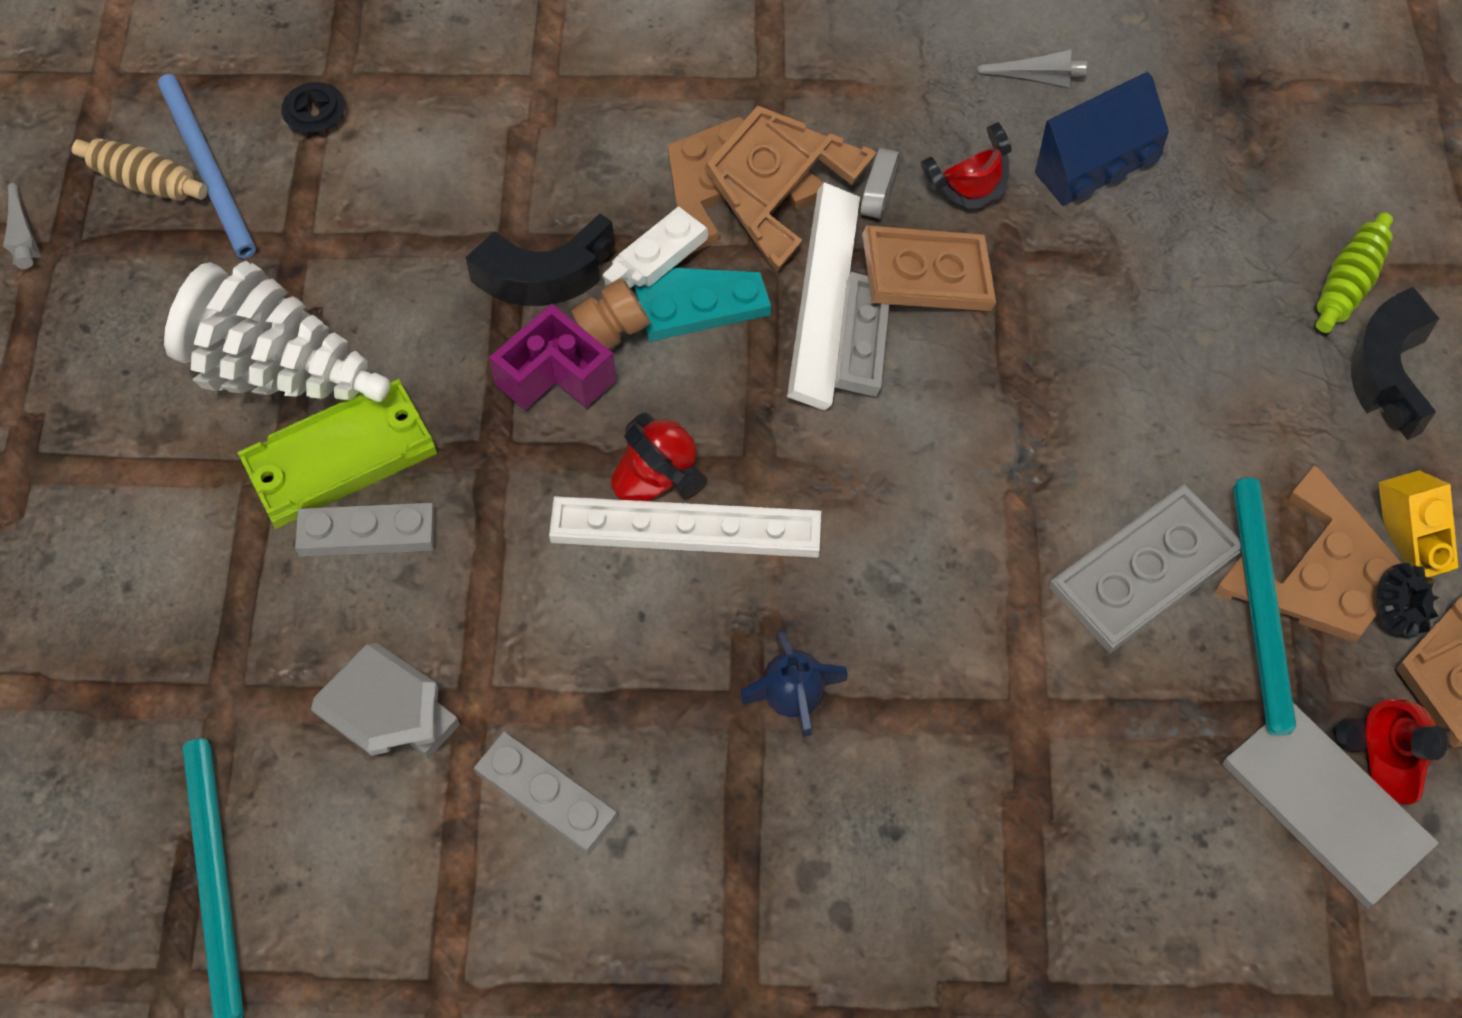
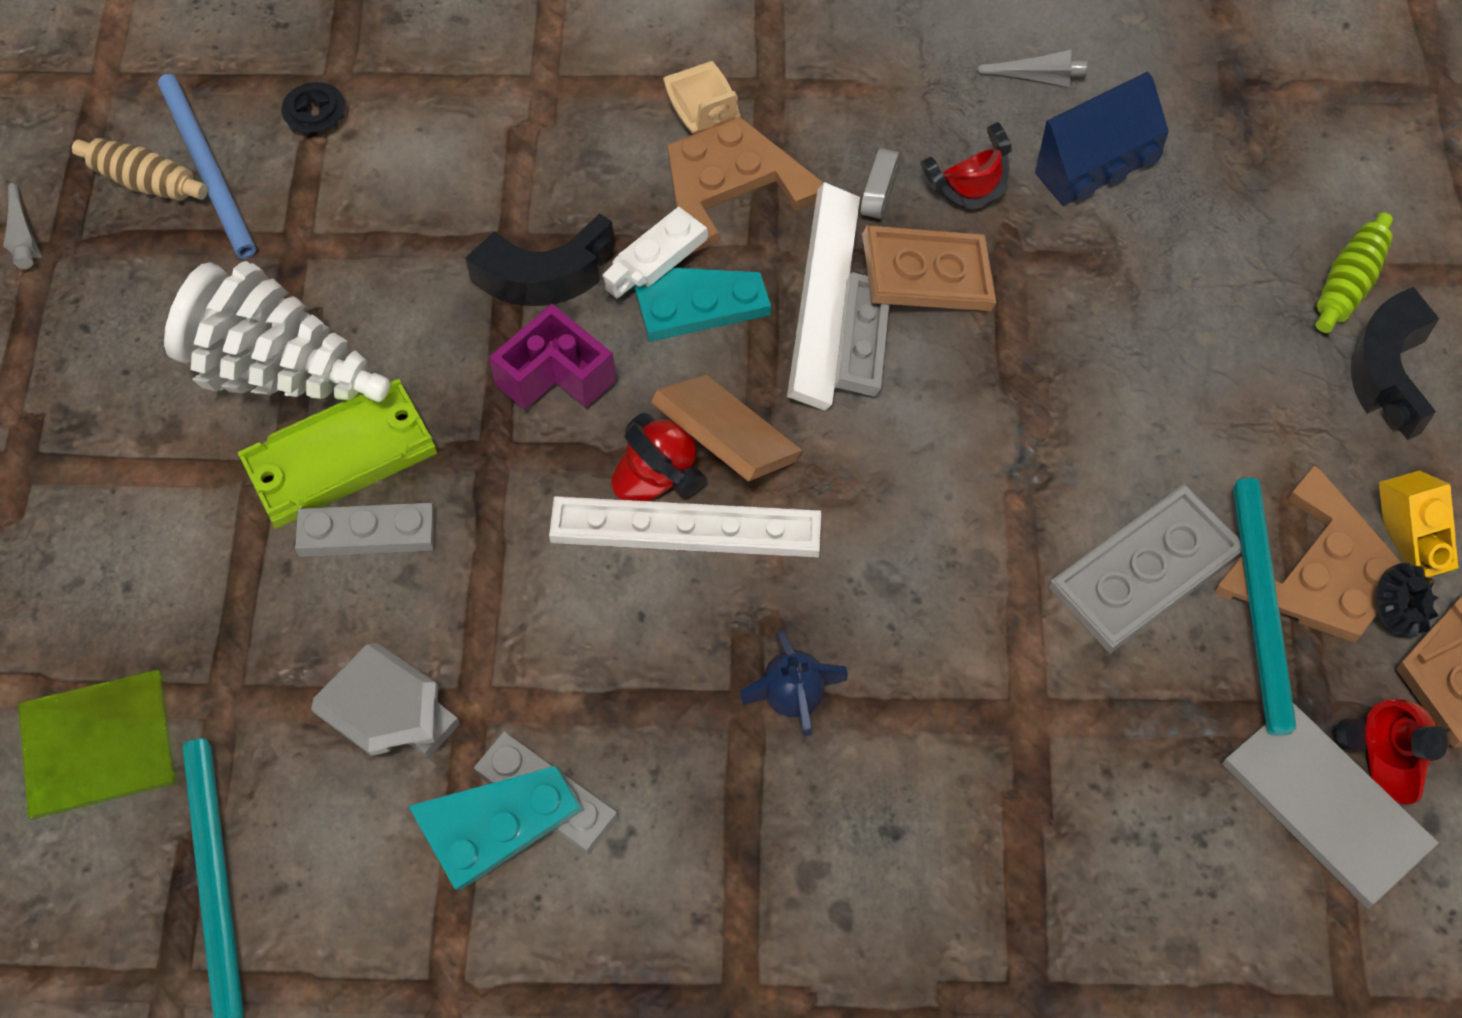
medium nougat wheel [571,277,651,350] -> none
medium nougat wing [705,105,877,273] -> none
none -> clear neon green piece [18,670,175,820]
none -> teal wing [408,766,584,891]
none -> medium nougat tile [651,375,802,481]
none -> tan piece [663,61,740,134]

